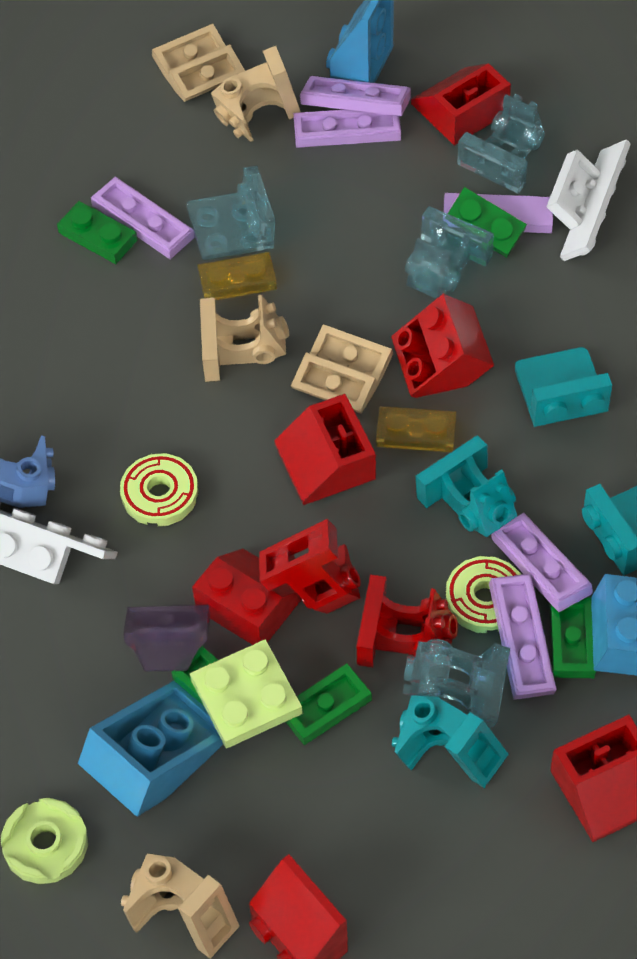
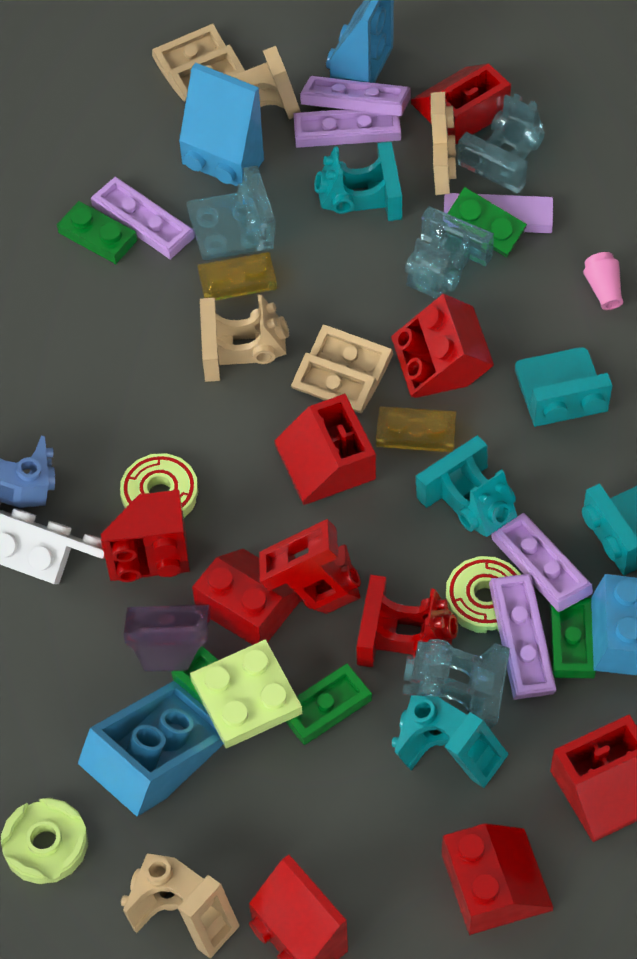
white bracket [546,139,631,261] -> none
none -> red slope [101,490,190,582]
none -> dark azure slope [179,62,264,189]
none -> teal tile [314,141,402,221]
none -> tan plate [431,92,457,195]
none -> red slope [442,823,554,935]
none -> bright pink cone [583,252,623,310]

